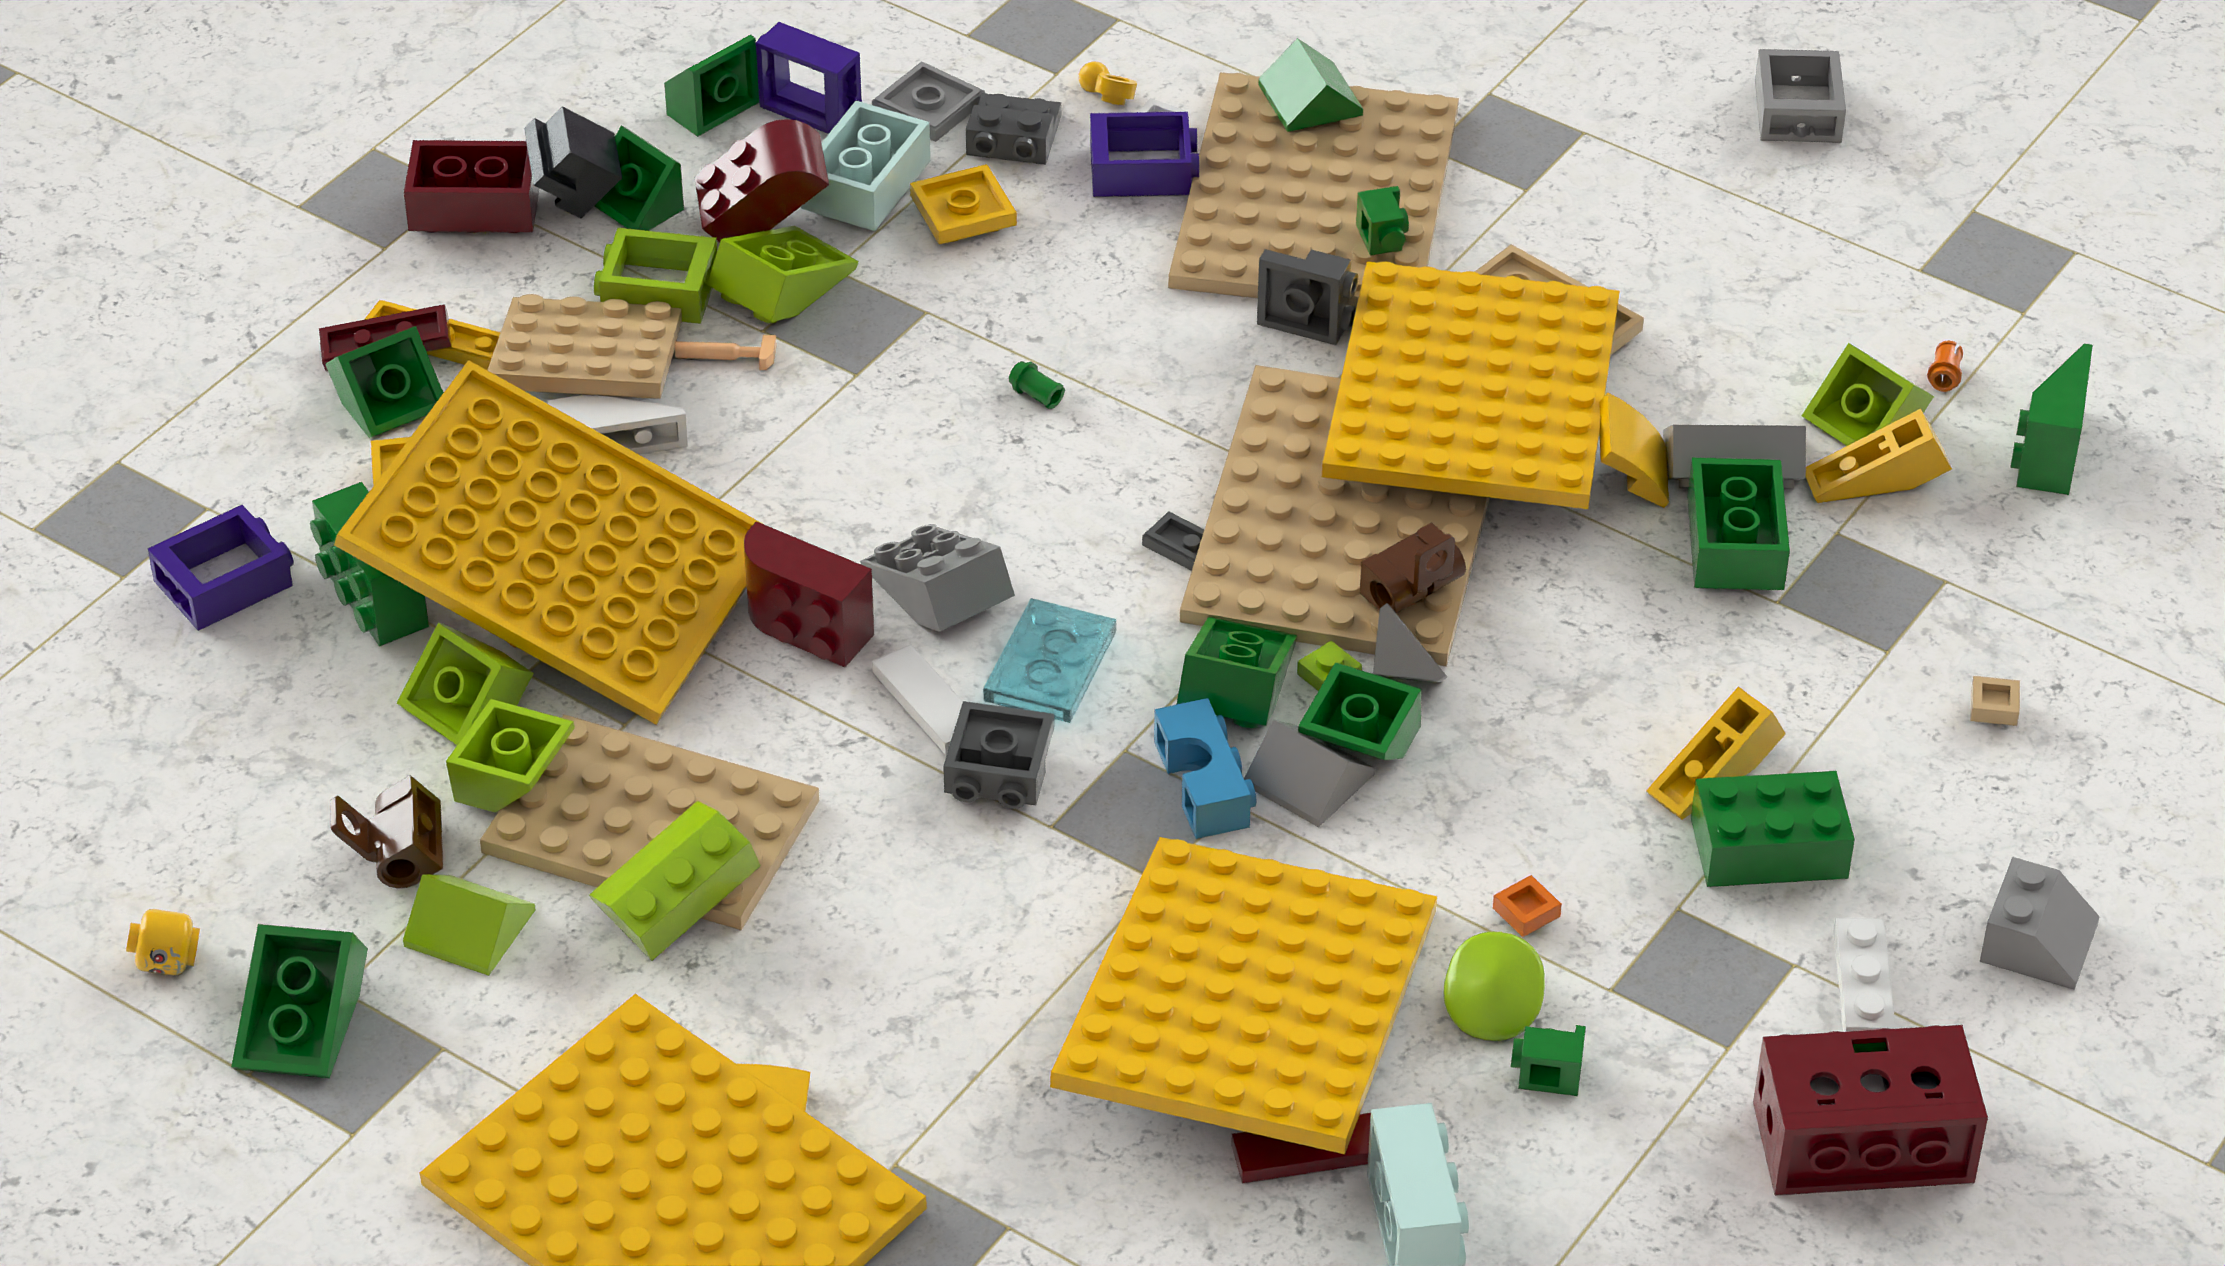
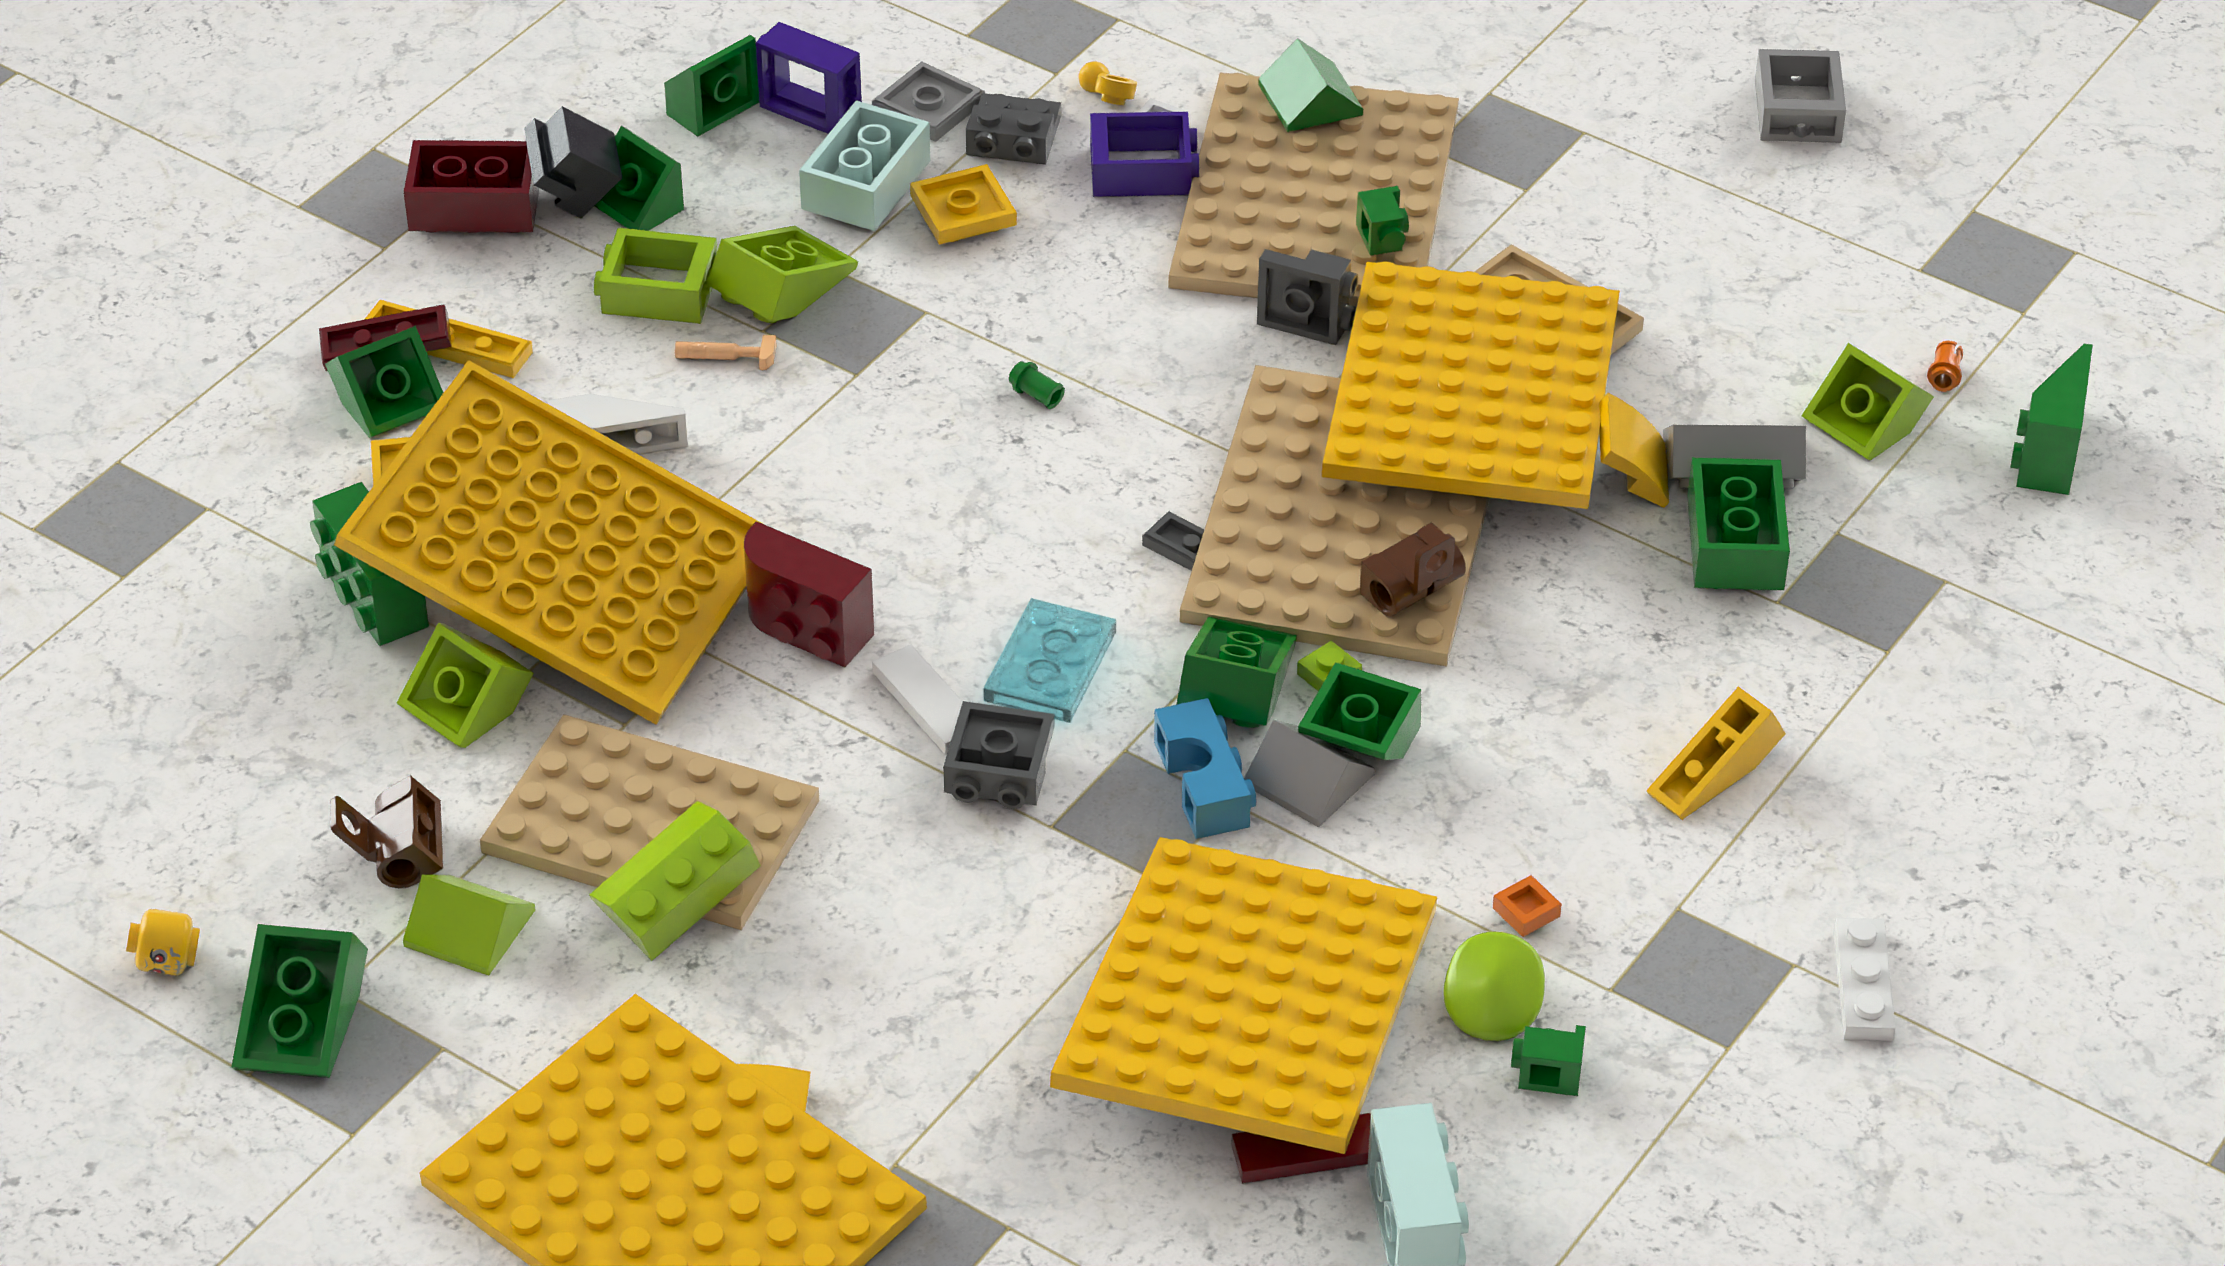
dark purple window [147,504,294,631] -> none
lime slope [446,699,575,813] -> none
tan plate [488,294,682,399] -> none
dark red brick [694,119,829,243] -> none
light grey slope [860,524,1015,632] -> none
light grey slope [1373,603,1447,683] -> none
green brick [1691,771,1855,887] -> none
dark red piece [1753,1025,1988,1196] -> none
yellow slope [1806,409,1952,503] -> none
tan plate [1970,676,2020,726] -> none
light grey slope [1980,857,2100,990] -> none

